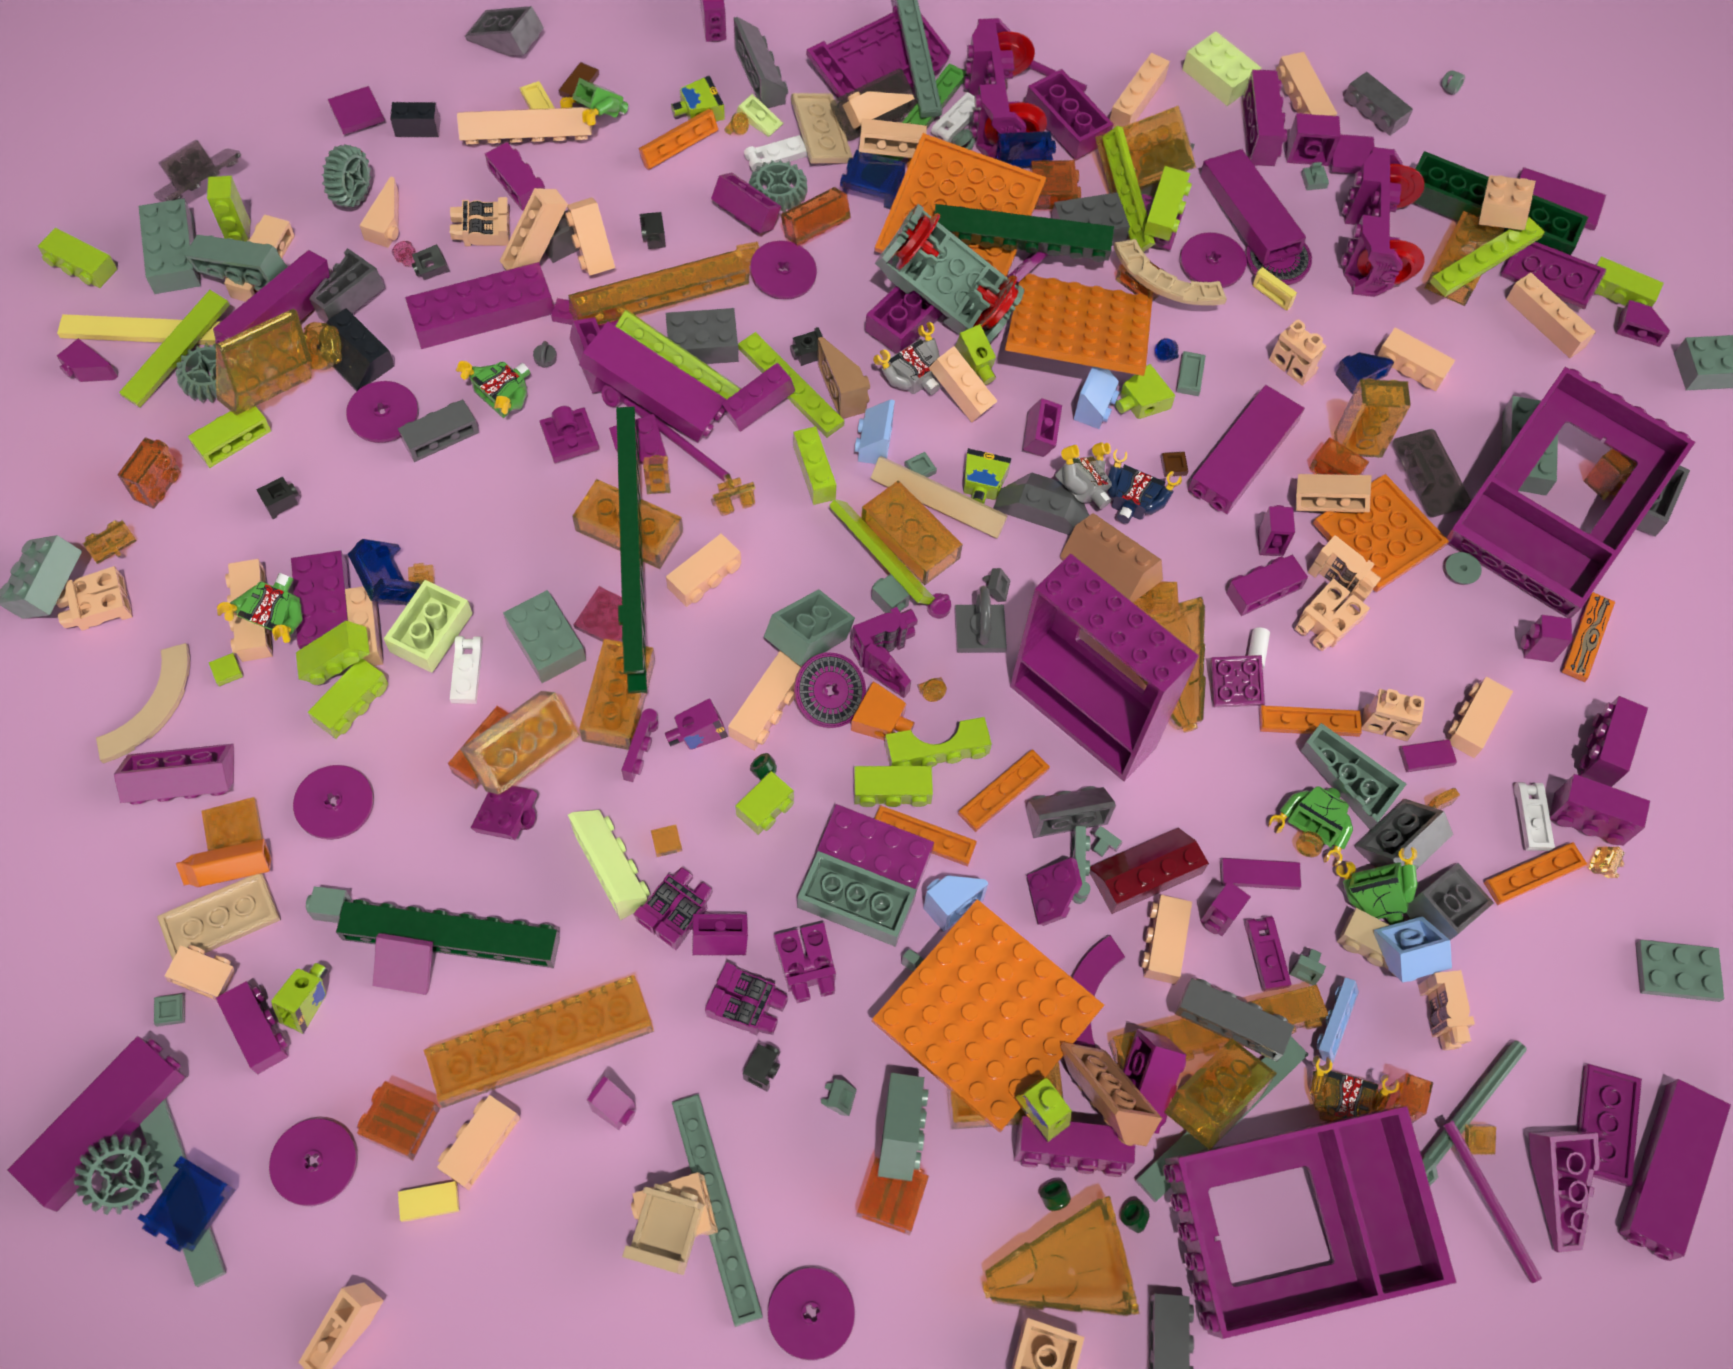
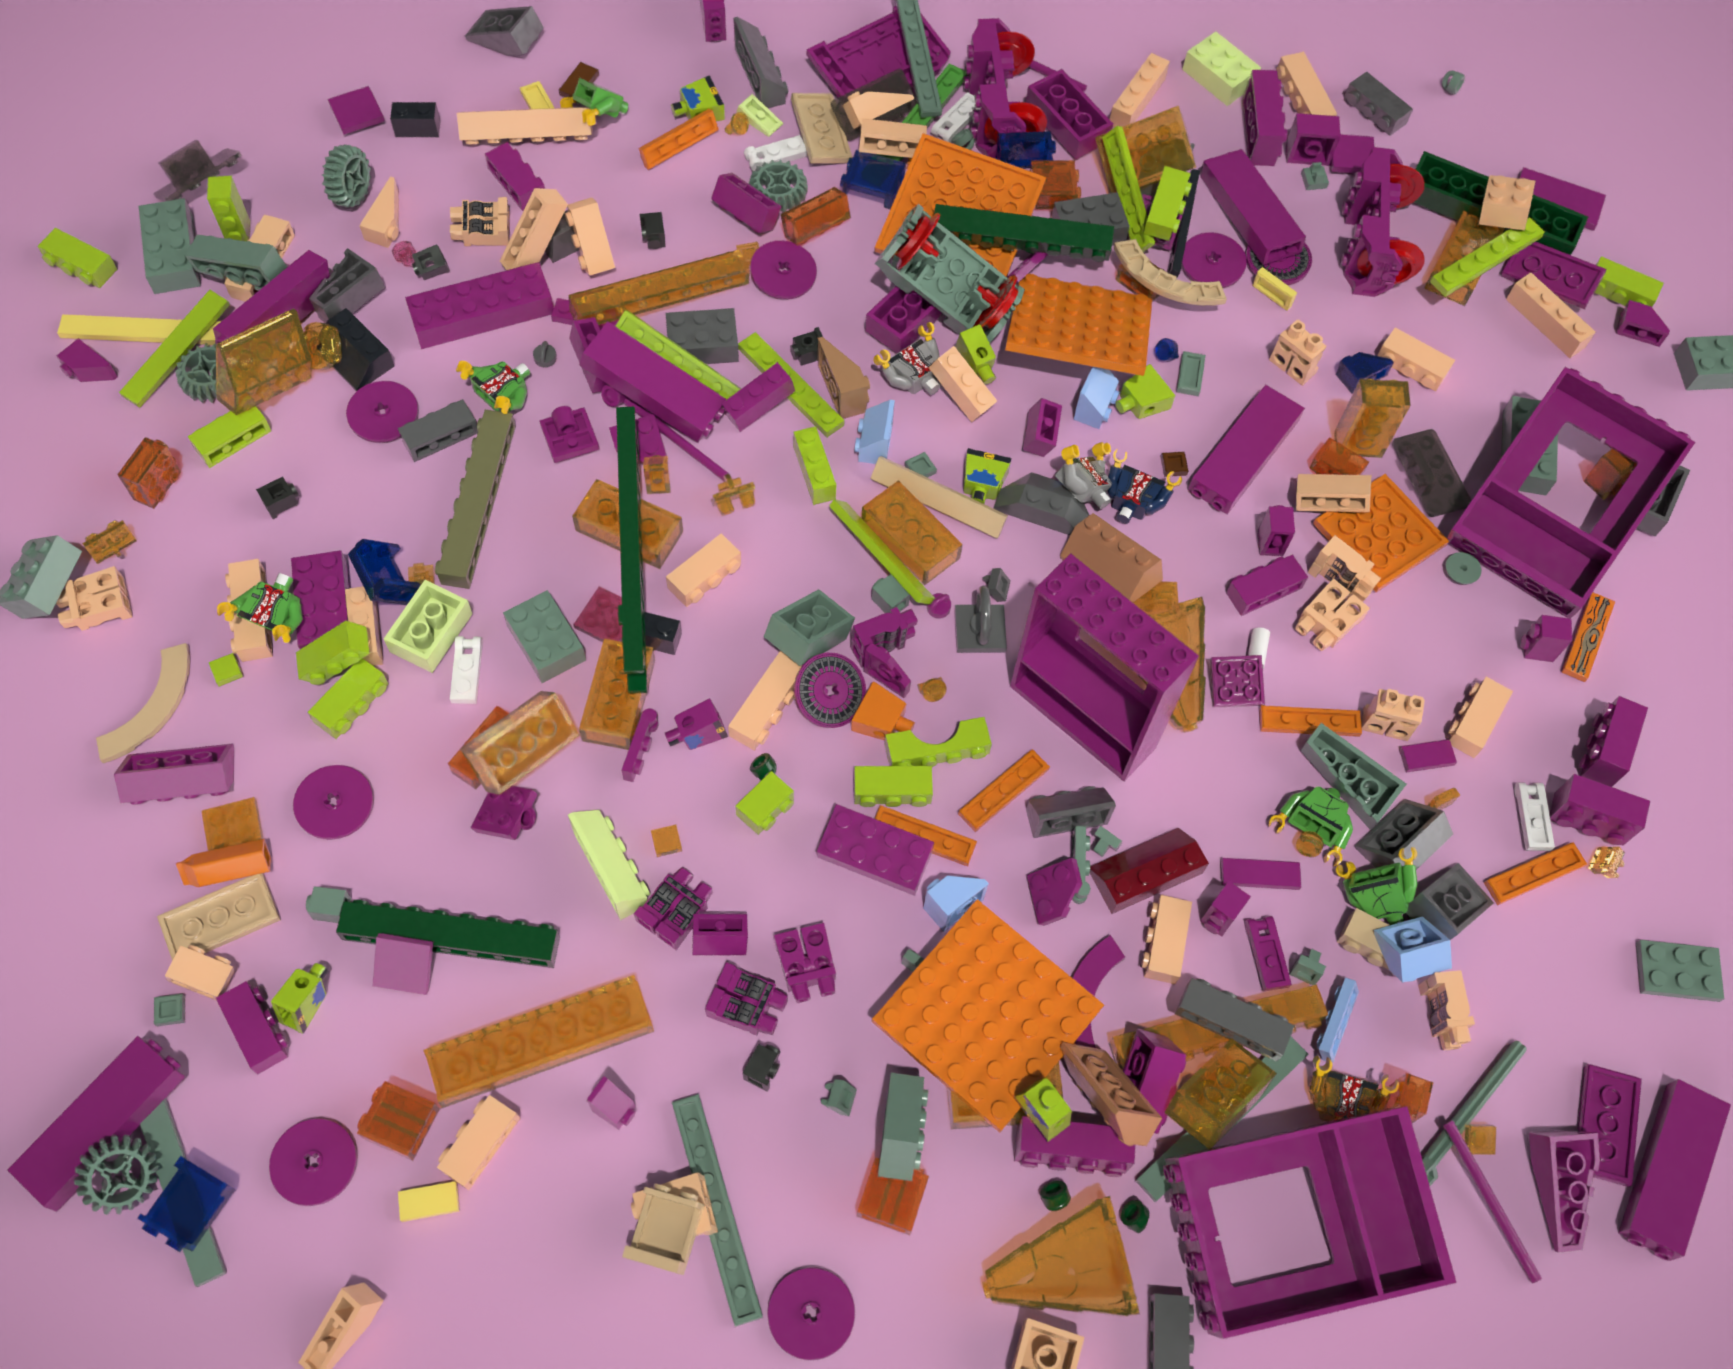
sand green brick [797,851,917,947] -> none
none -> olive brick [435,409,516,589]
none -> black brick [645,612,682,655]
none -> black tile [1167,169,1200,278]

